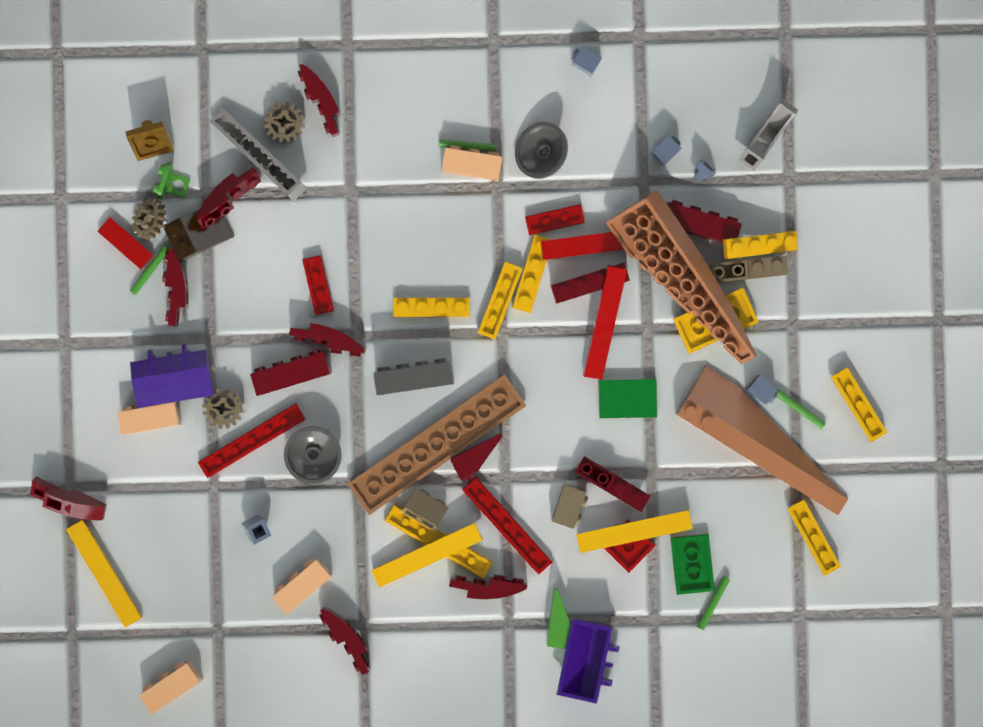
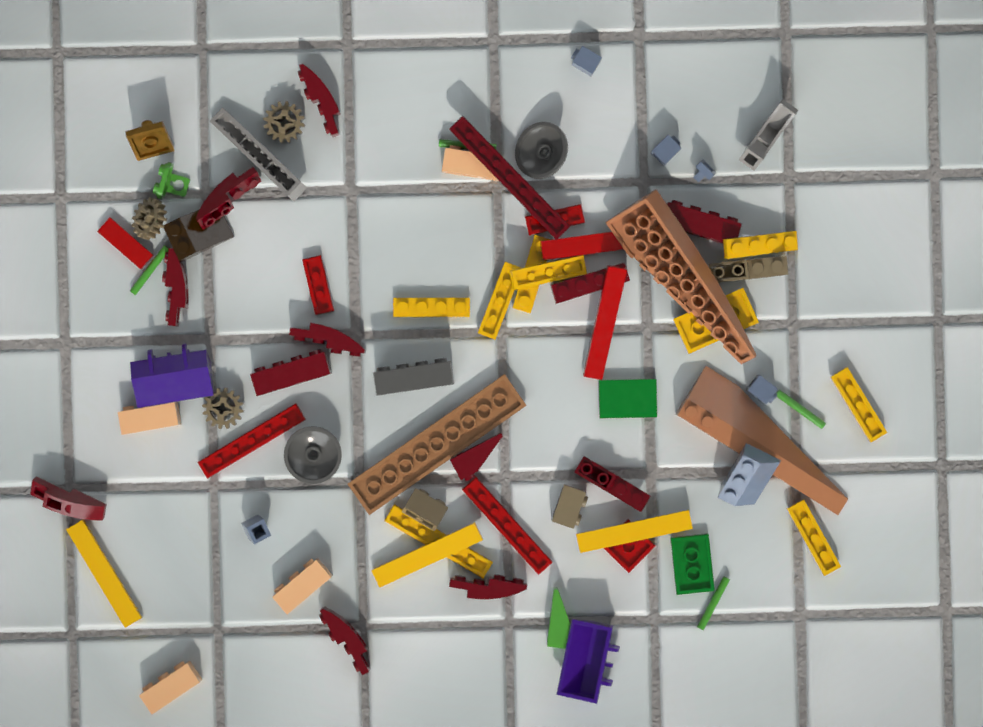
none -> dark red tile [449,116,570,240]
none -> yellow plate [510,255,587,290]
none -> sand blue slope [718,443,781,506]

